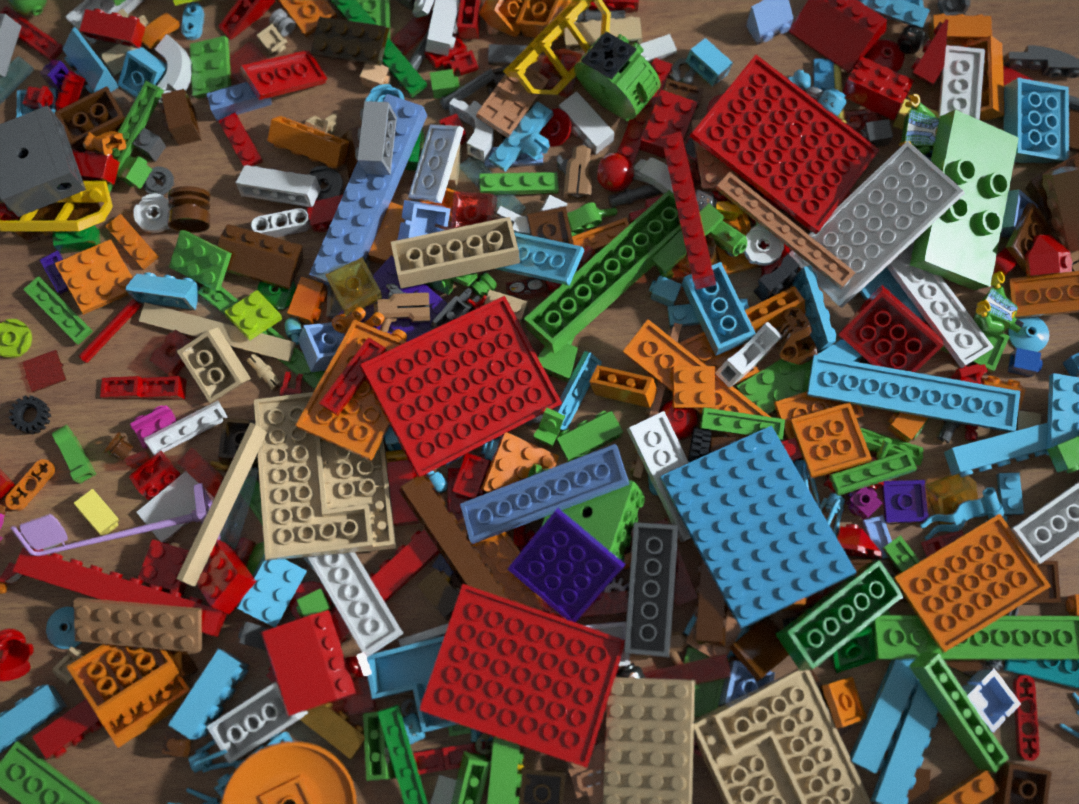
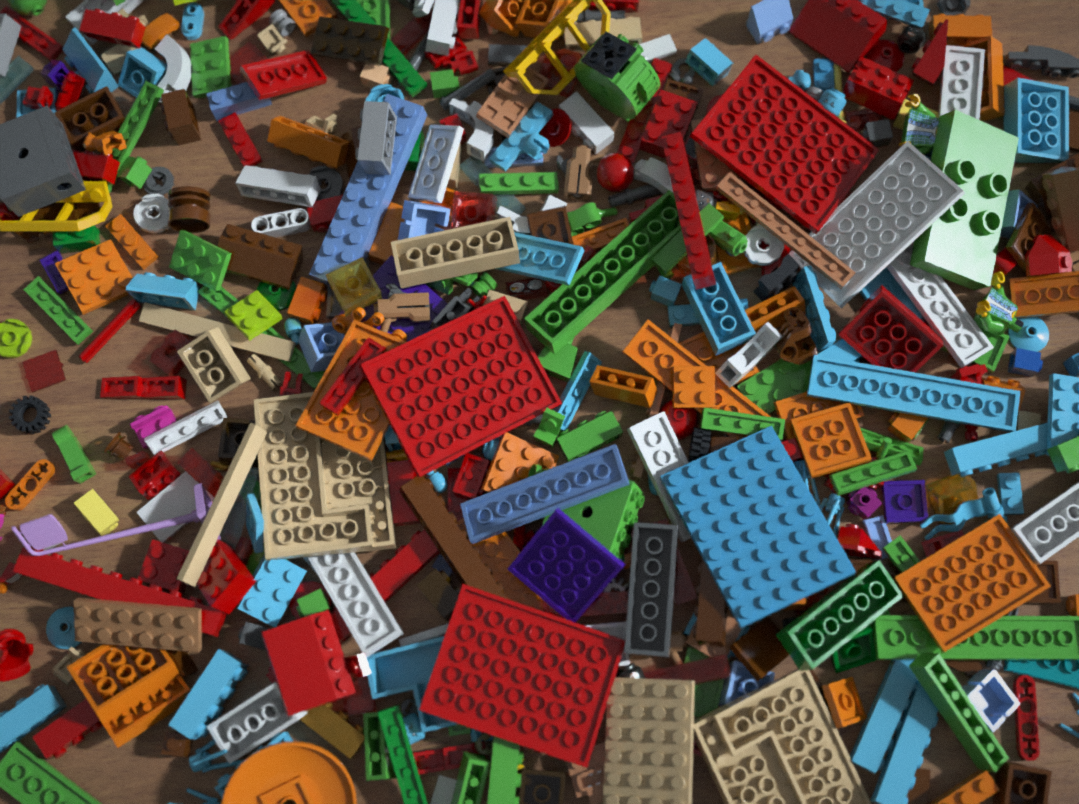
dark grey brick [133,128,166,162] -> none
none -> medium azure tile [246,493,264,553]

